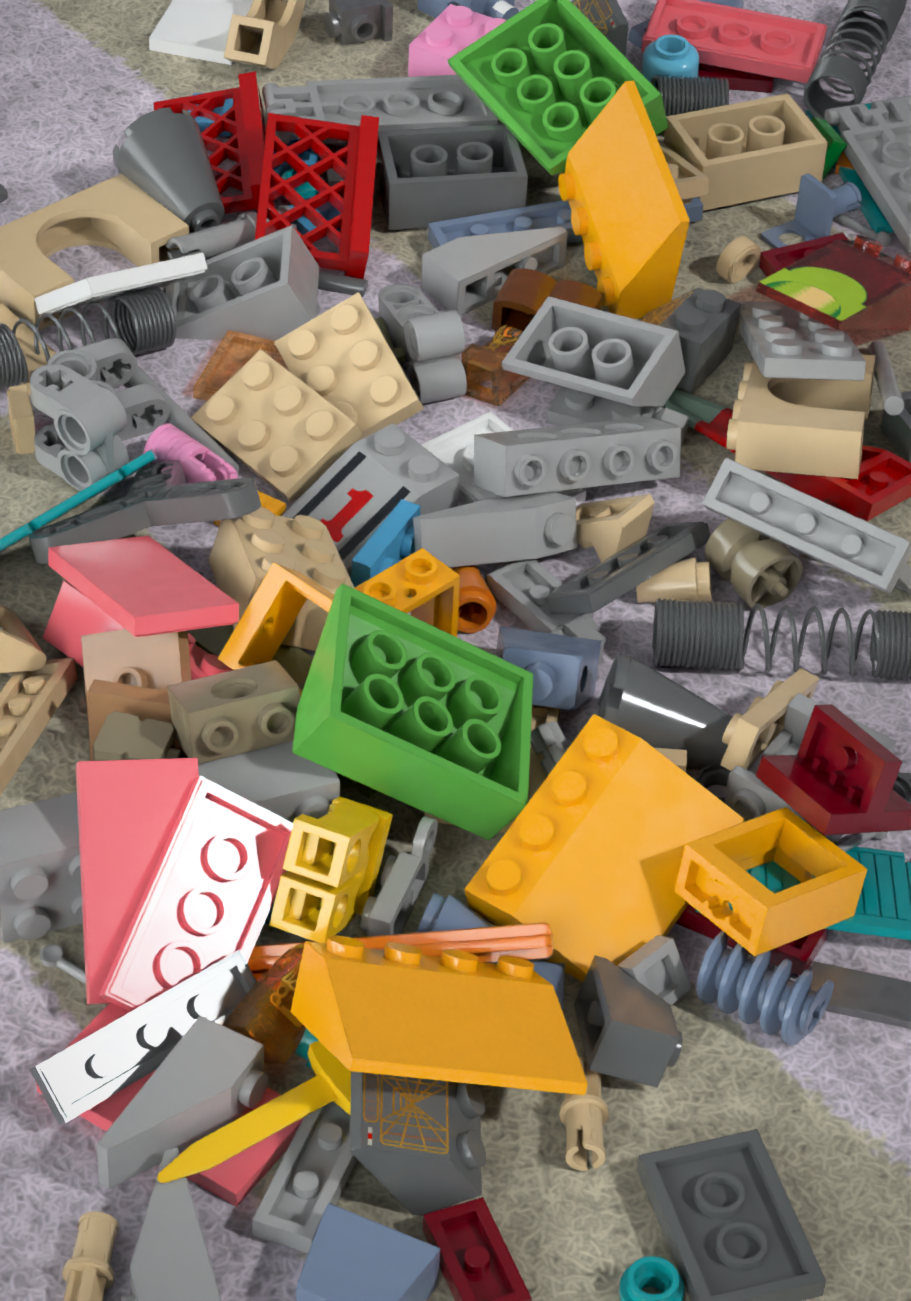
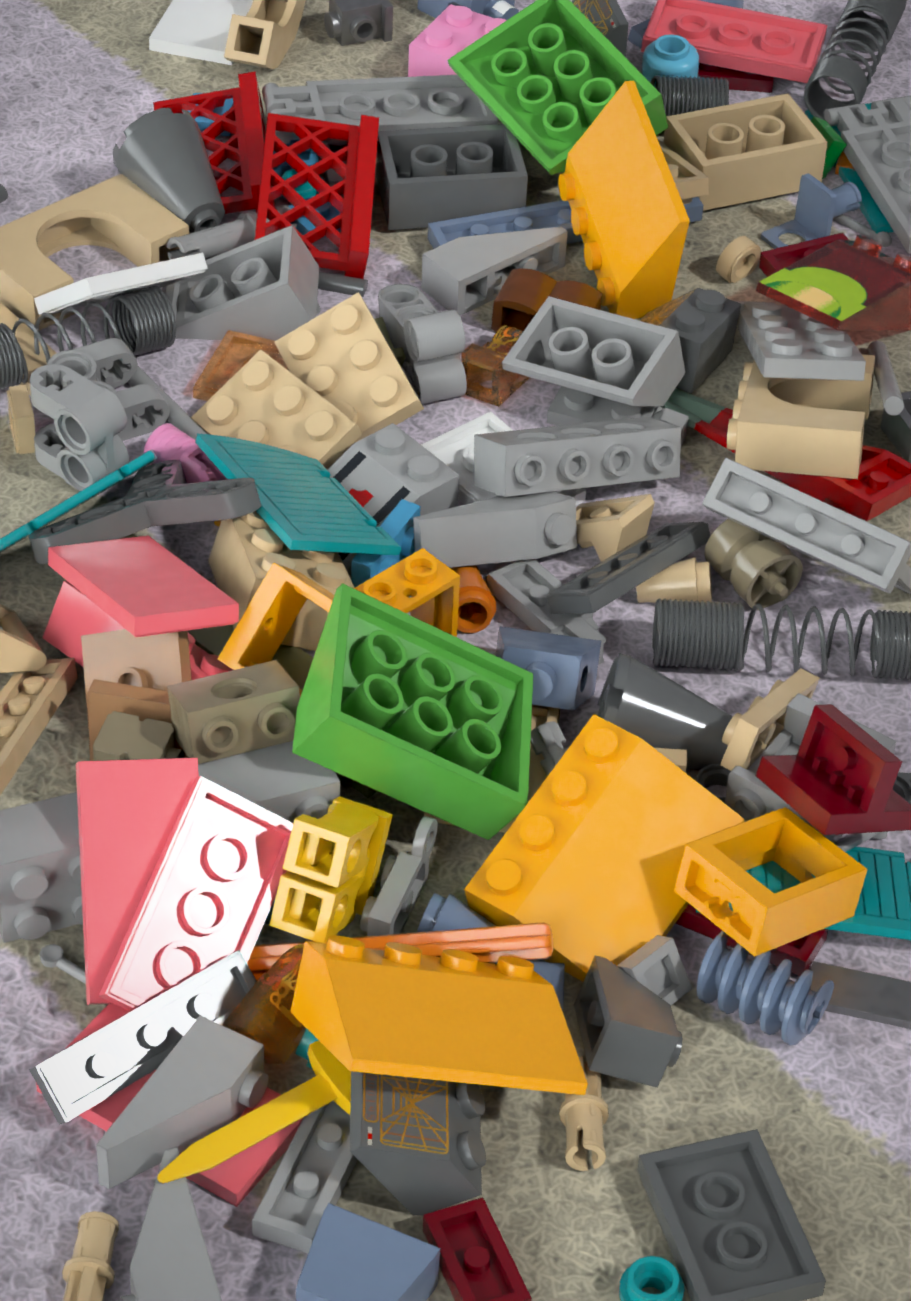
none -> teal piece [195,433,402,555]

